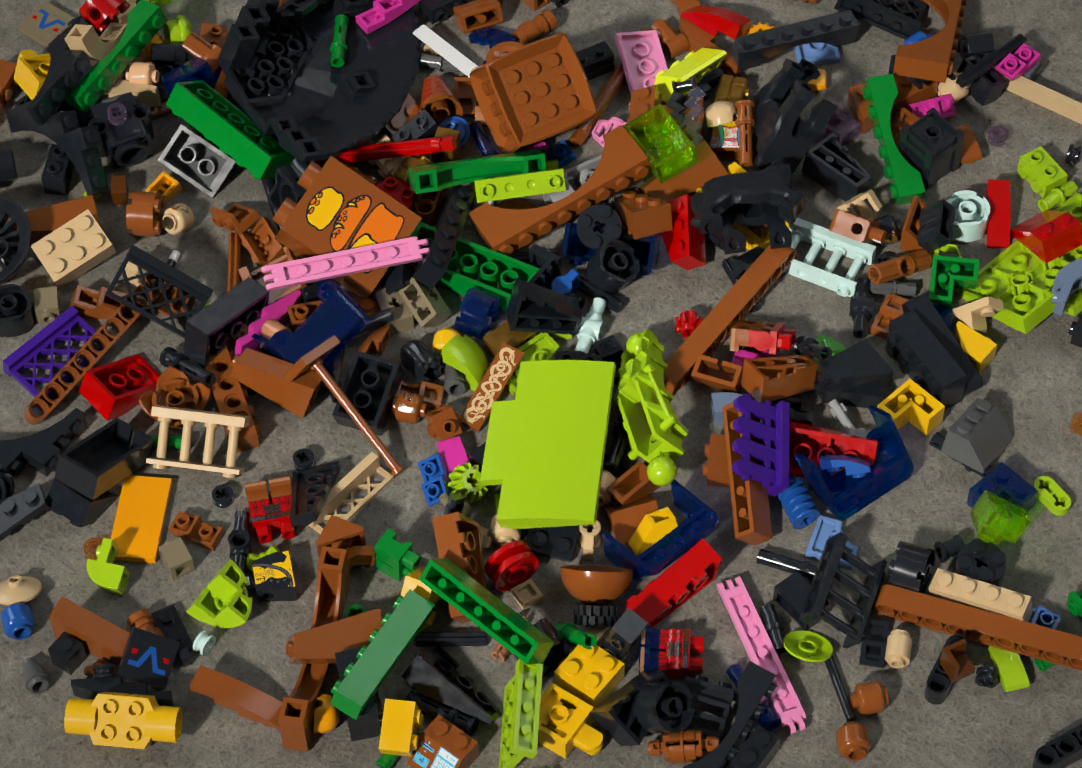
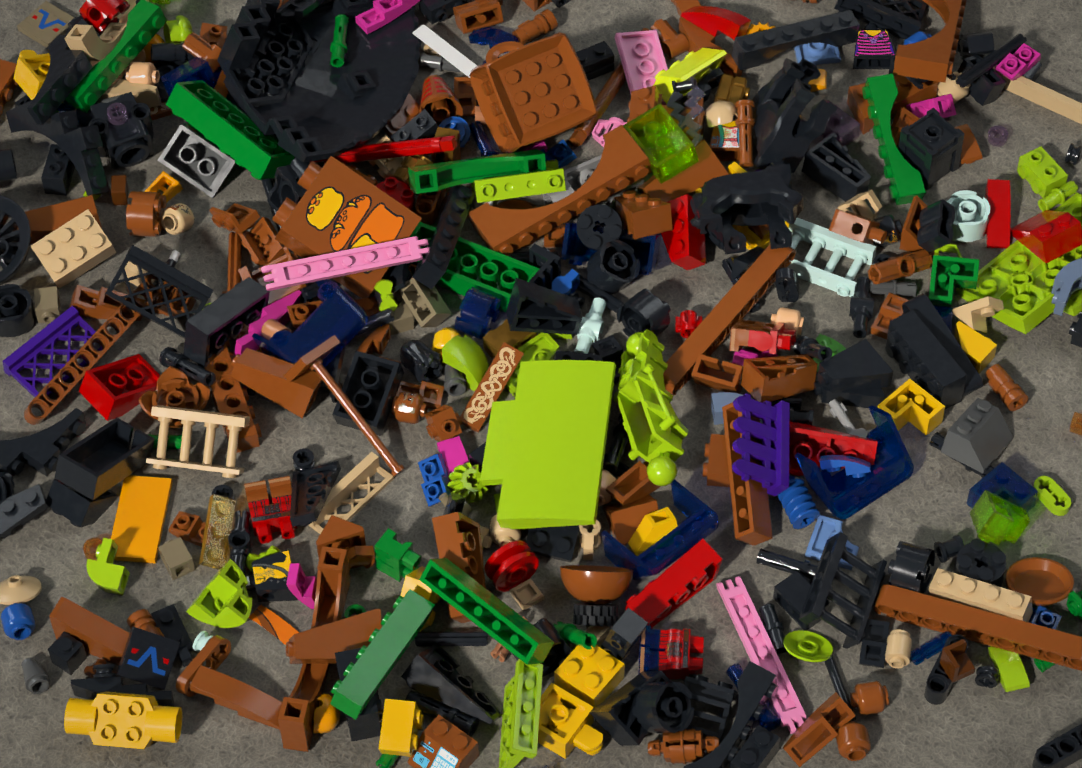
none -> dark orange beam [176,635,231,697]
none -> clear yellow plate [199,494,236,570]
none -> orange sticker [249,605,300,645]
none -> dark pink slope [286,563,317,609]
none -> lime piece [374,279,398,311]
none -> dark orange tile [544,224,567,248]
none -> black brick [617,289,671,337]
none -> light nougat head [770,307,804,337]
none -> black beam [775,268,799,303]
none -> dark orange slope [783,692,856,767]
none -> torso [853,23,895,69]
none -> clear blue axle [910,631,952,665]
none -> dark orange axle [985,364,1028,411]
none -> dark orange piece [1006,557,1074,606]

